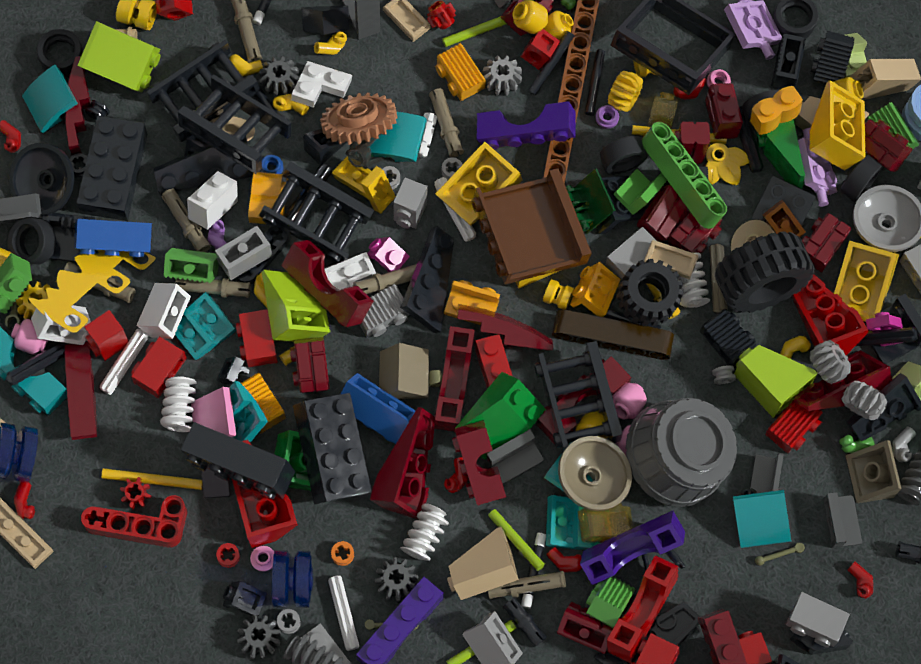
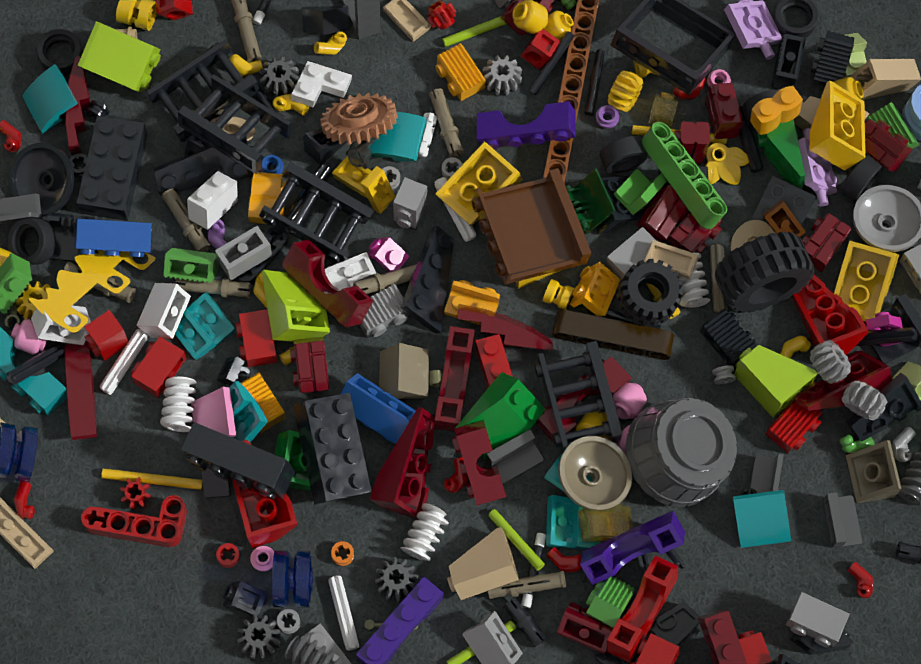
olive hinge [755,543,805,566] -> none

